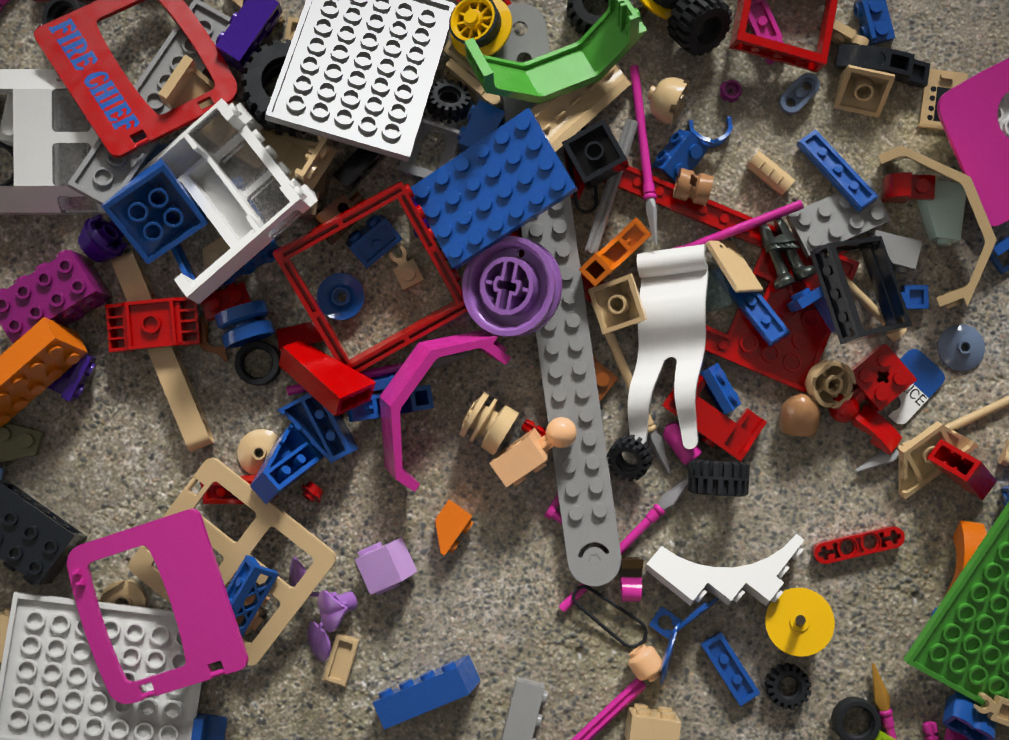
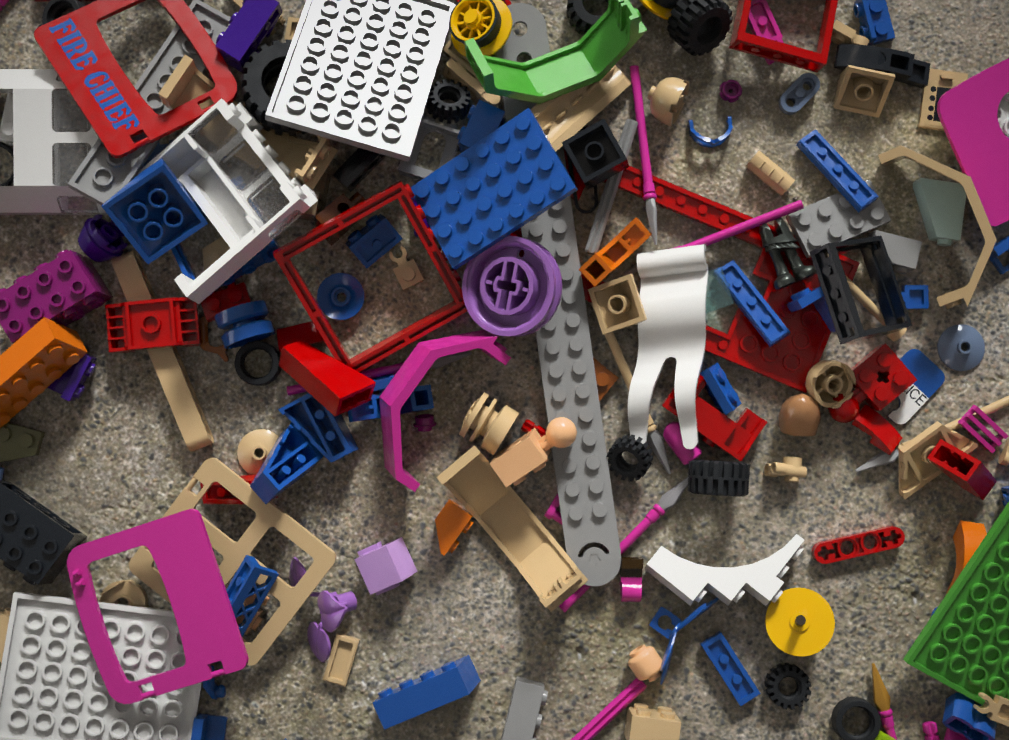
red plate [301,481,324,503] -> none
black piece [572,585,648,648] -> none
blue bracket [652,130,708,184] -> none
medium nougat wheel [673,168,714,206] -> none
tan container [705,241,763,293] -> none
red brick [881,172,936,203] -> none
none -> blue arm [203,666,226,700]
none -> magenta plate [413,414,437,432]
none -> tan panel [436,445,589,612]
none -> tan plate [764,457,807,482]
none -> dark pink tile [958,405,1008,454]

